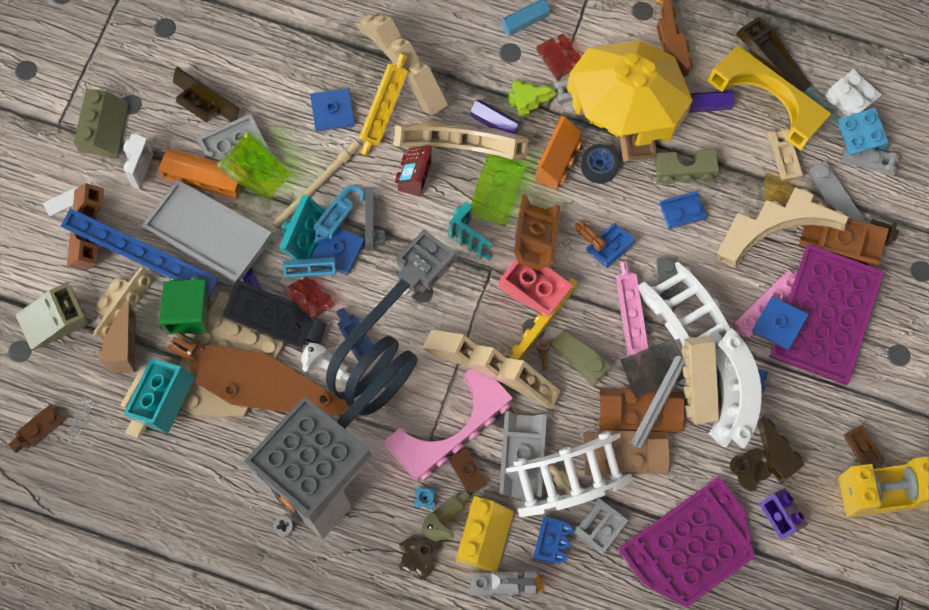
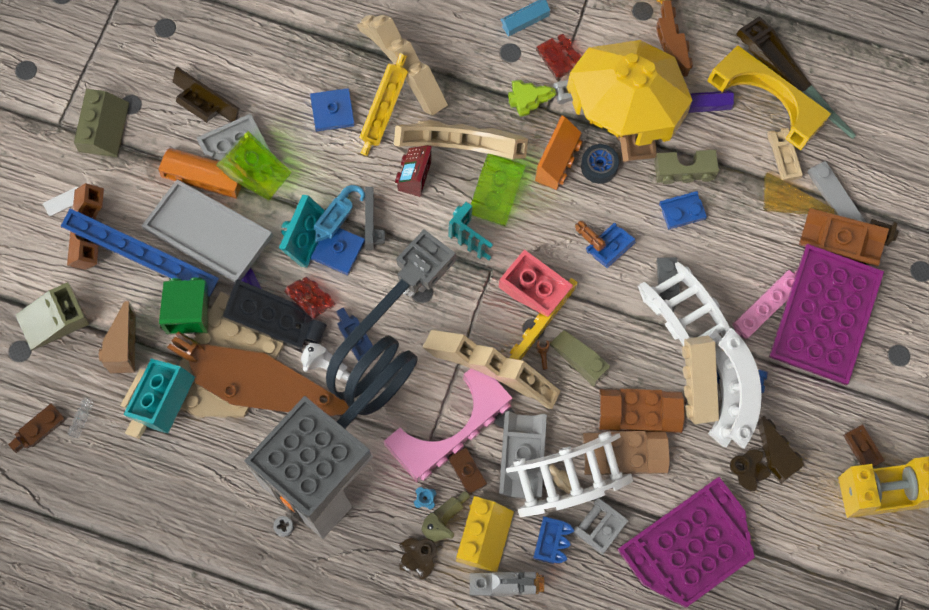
tan bracket [93,267,154,341] -> none
white plate [124,133,153,189] -> none
tan bar [272,141,360,229] -> none
dark azure piece [283,257,336,278] -> none
piece [470,99,521,135] -> none
dark orange piece [514,194,560,270] -> none
bright pink plate [616,261,649,368] -> none
clear smoke plate [620,338,685,398] -> none
light grey axle [631,356,685,449] -> none
tan arch [717,187,849,269] -> none
blue plate [752,296,809,351] -> none
dark purple brick [759,488,808,540] -> none
white plate [825,69,882,117] -> none
dark azure bracket [837,108,888,156] -> none
light grey plate [841,145,900,175] -> none

